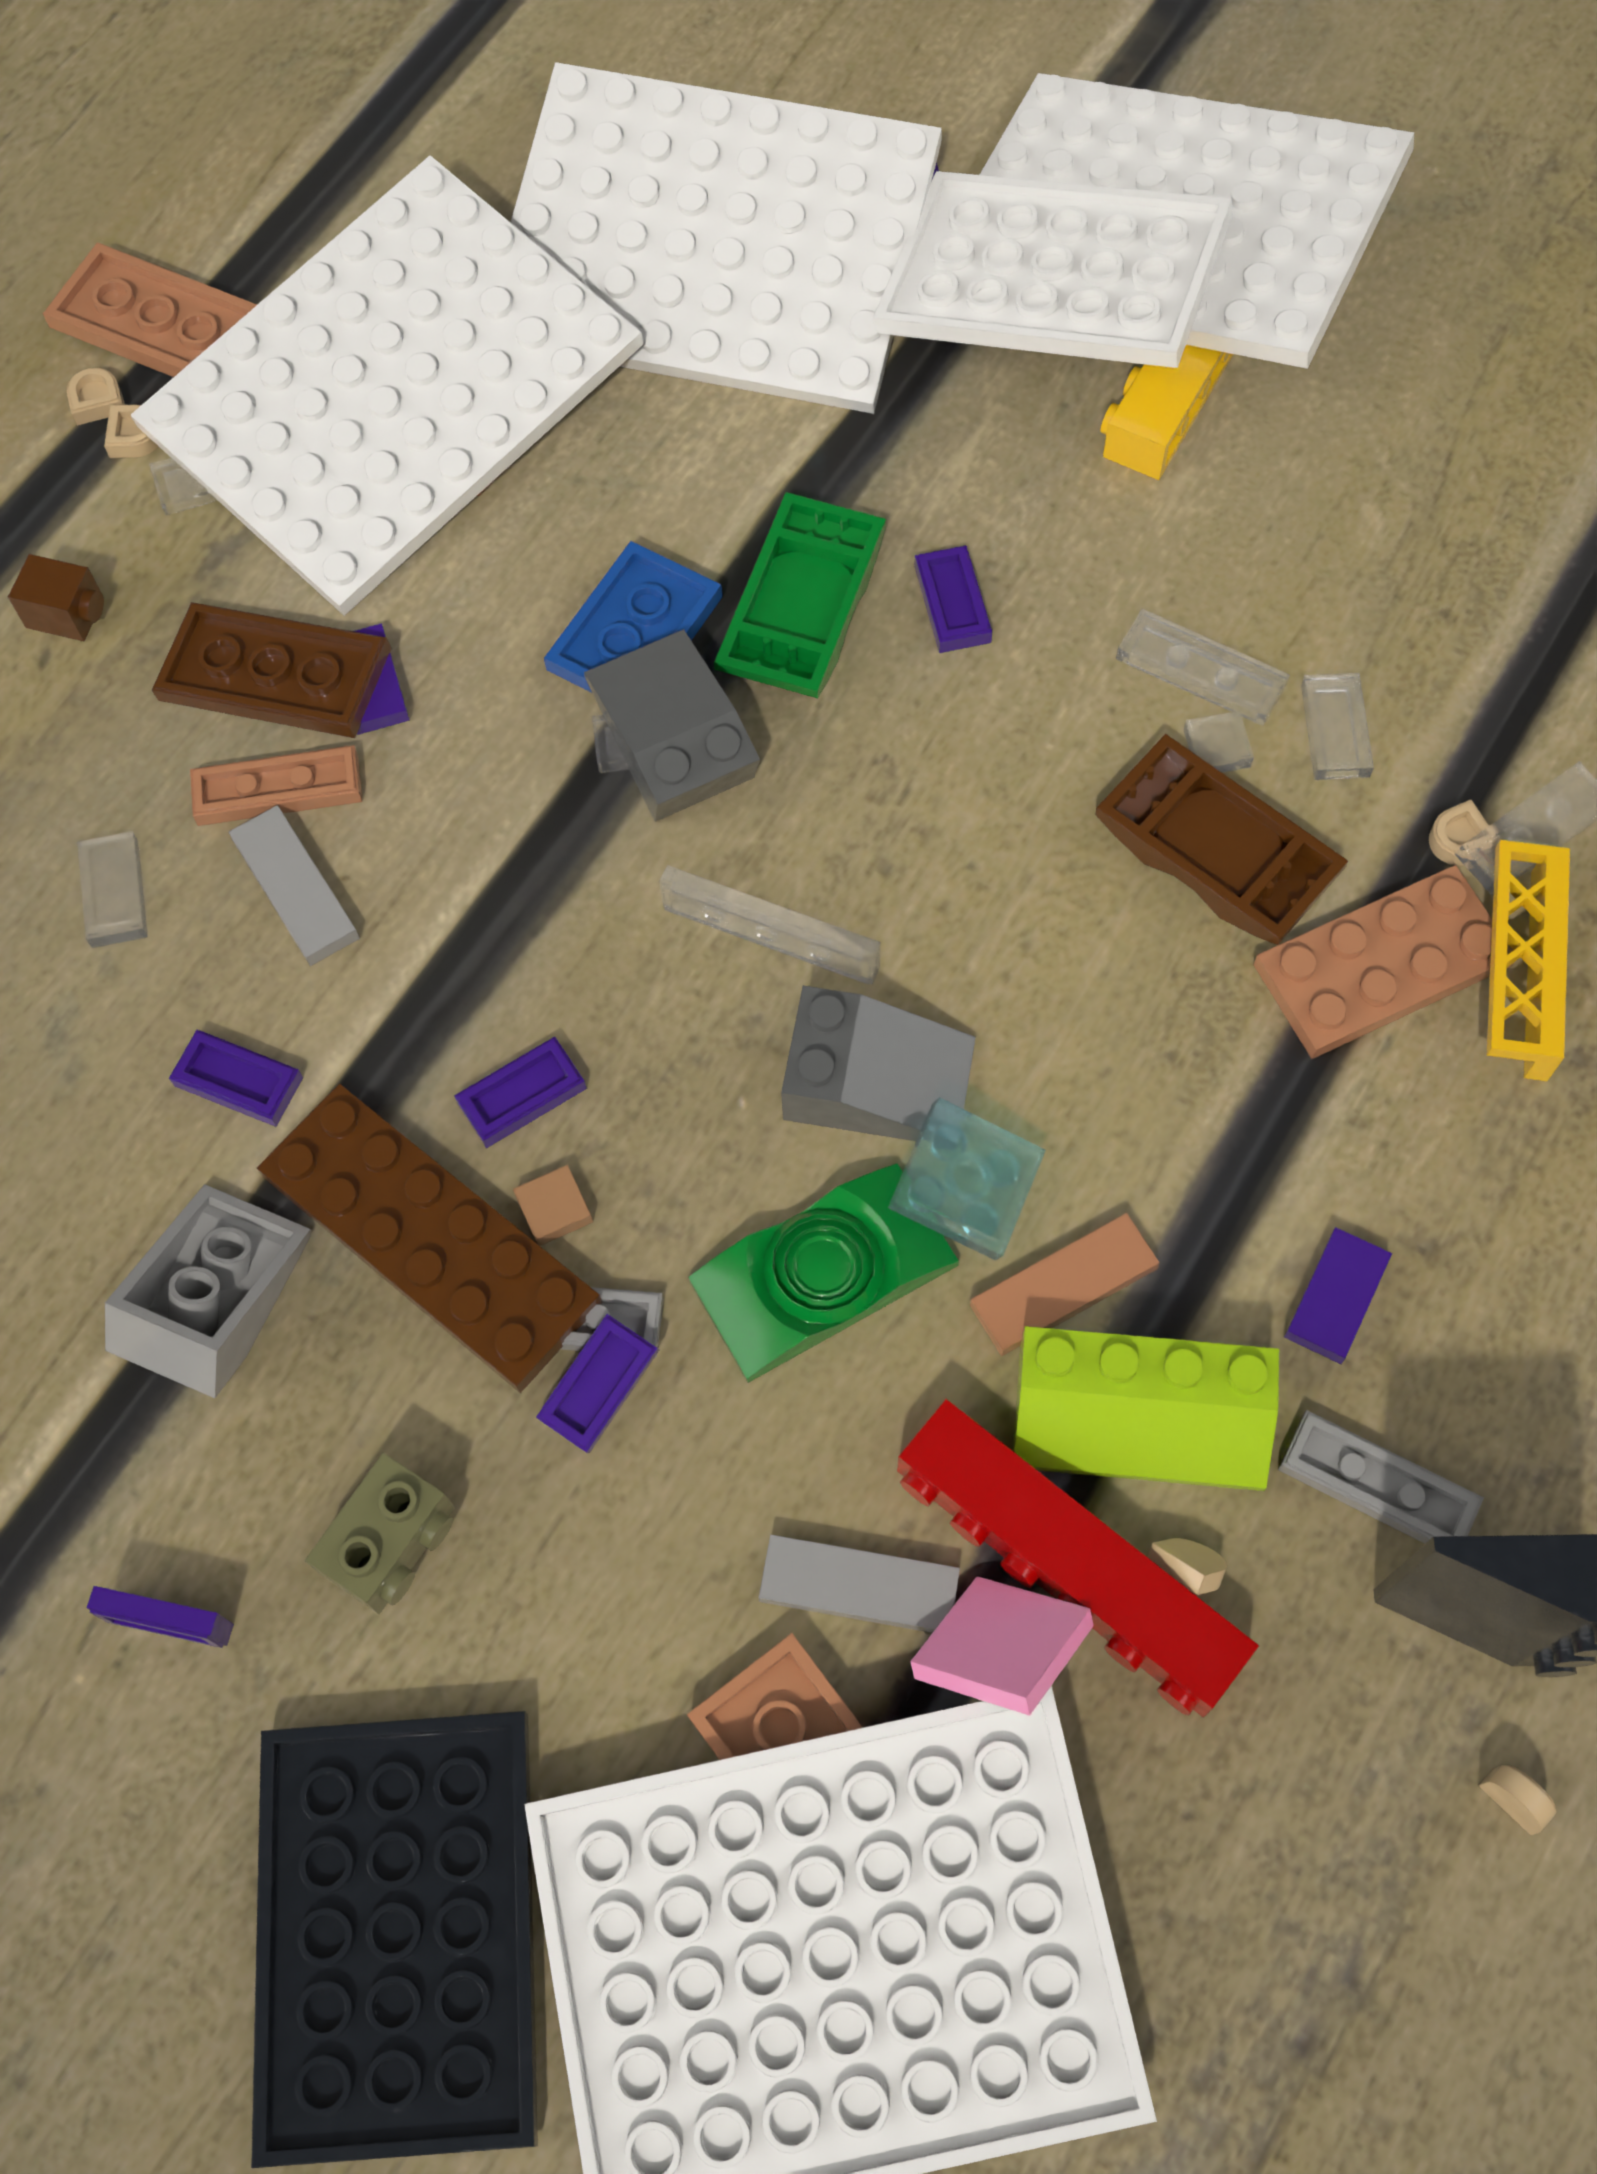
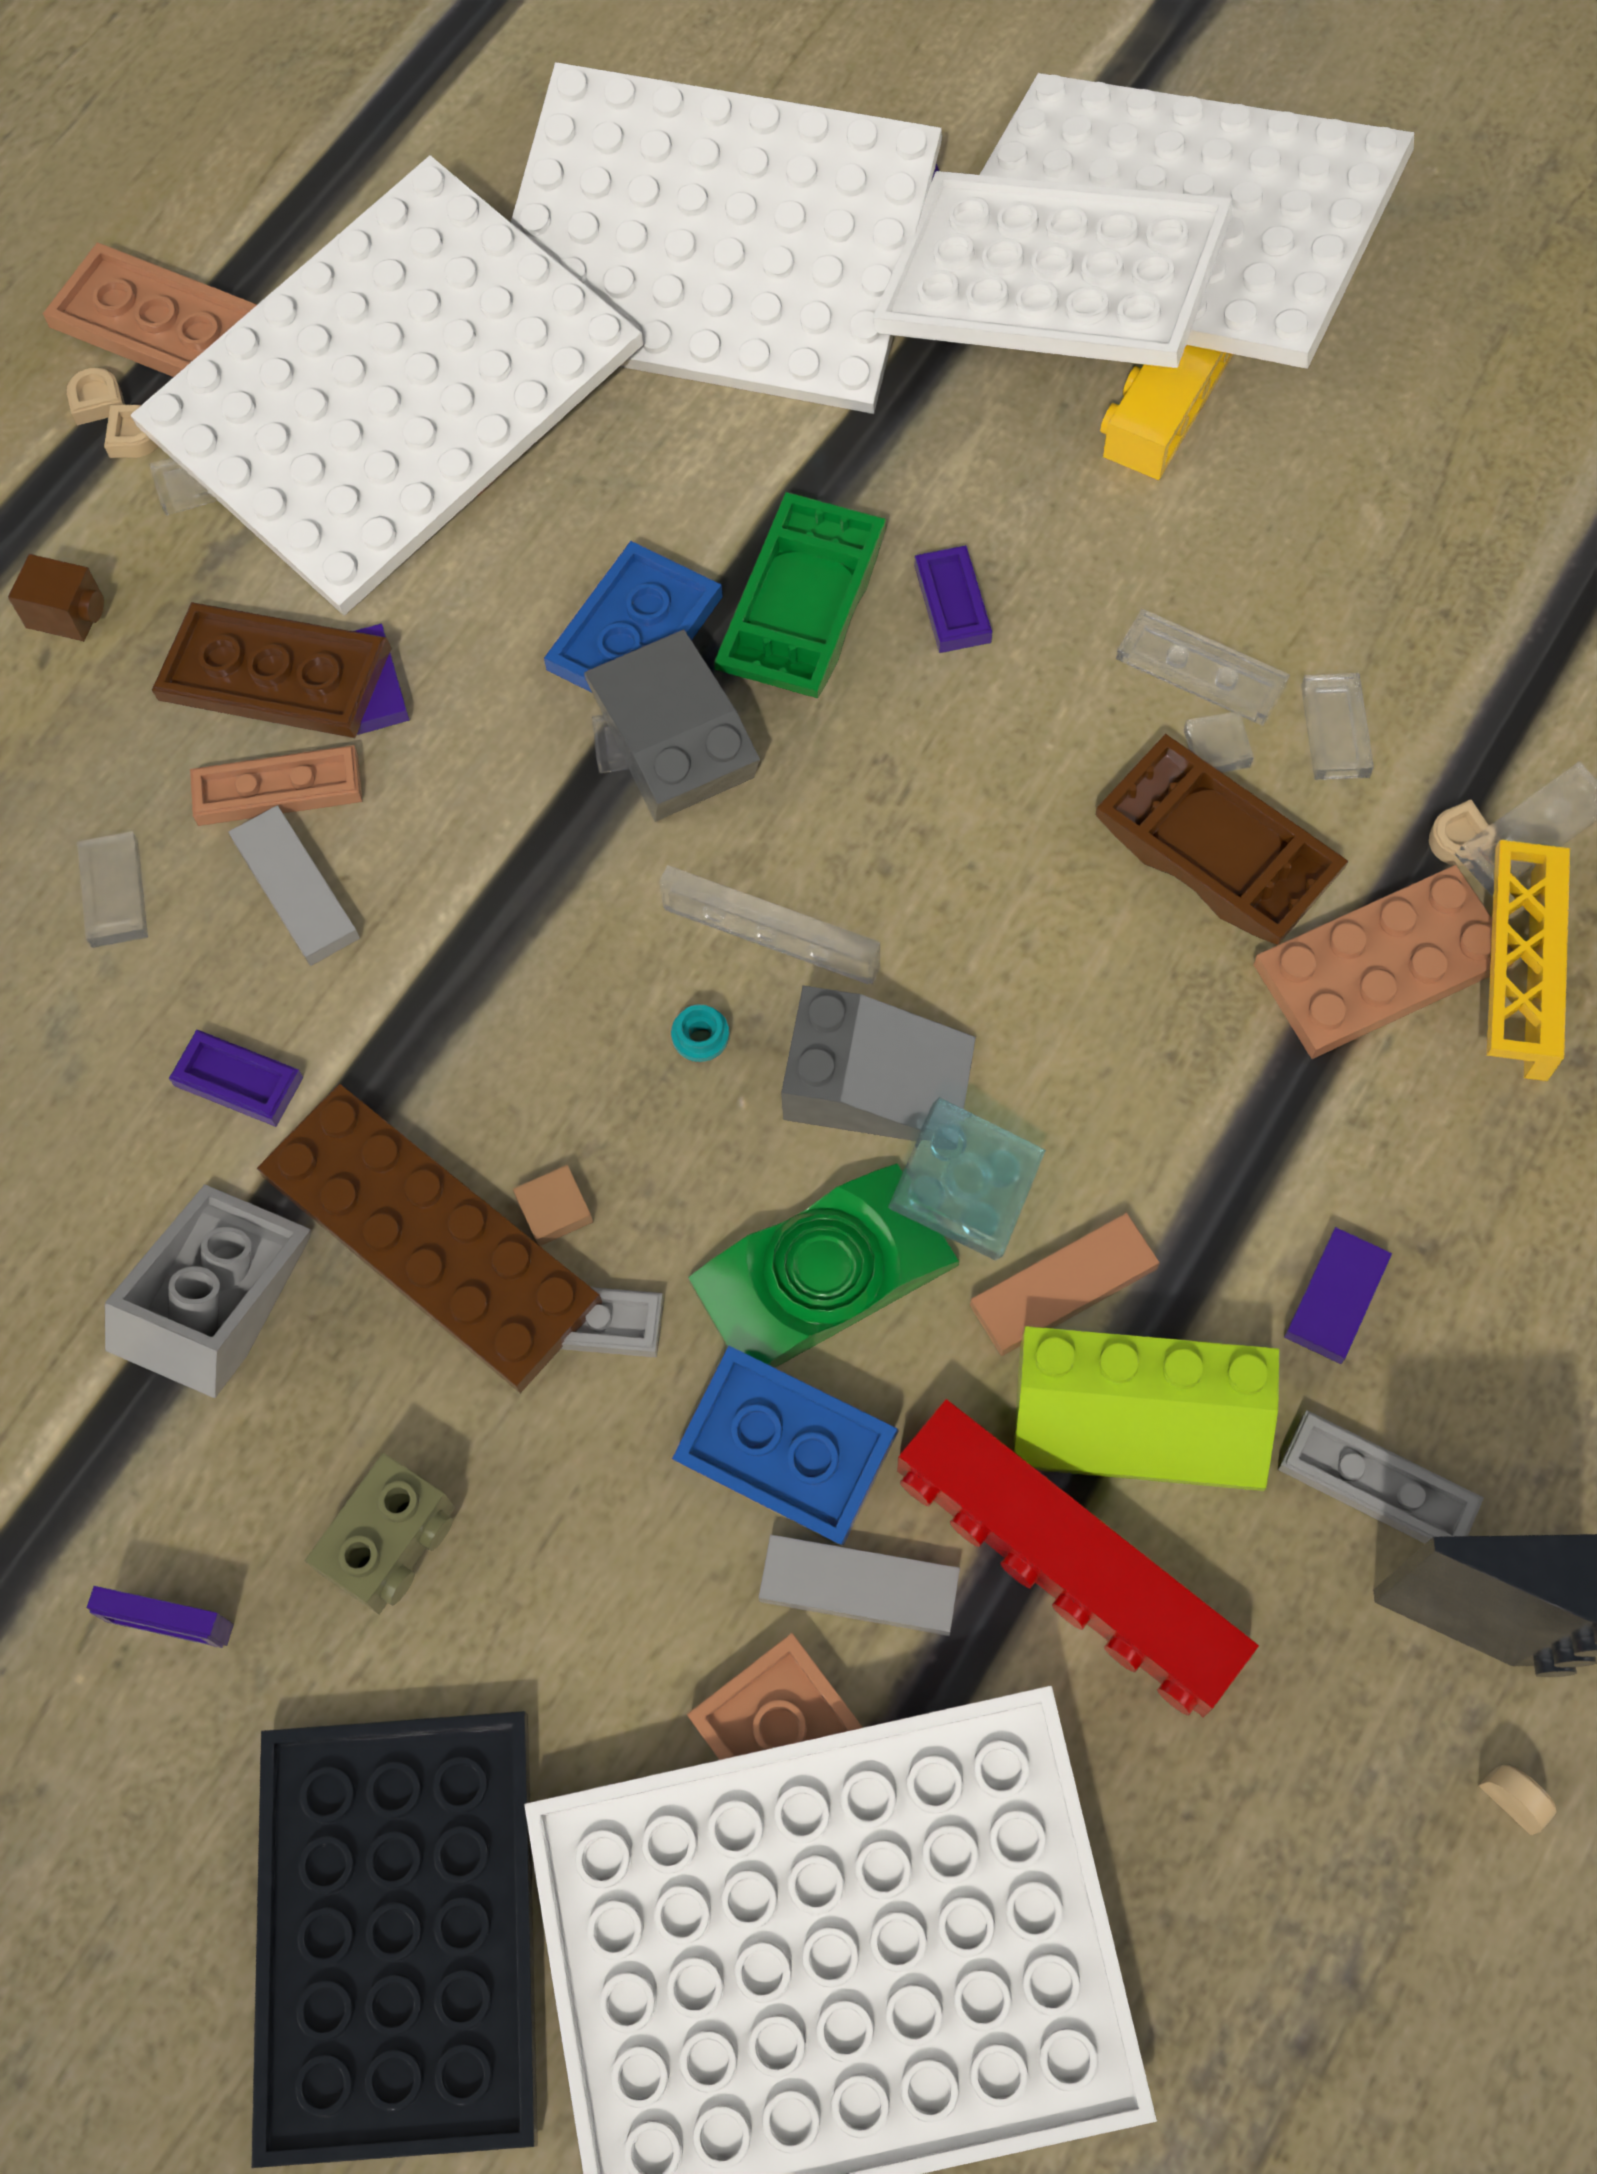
dark purple tile [454,1037,587,1149] -> none
dark purple tile [536,1314,660,1453] -> none
bright pink tile [910,1576,1094,1716] -> none
tan tile [1148,1538,1227,1596] -> none
none -> teal plate [671,1005,730,1062]
none -> blue plate [672,1346,899,1546]

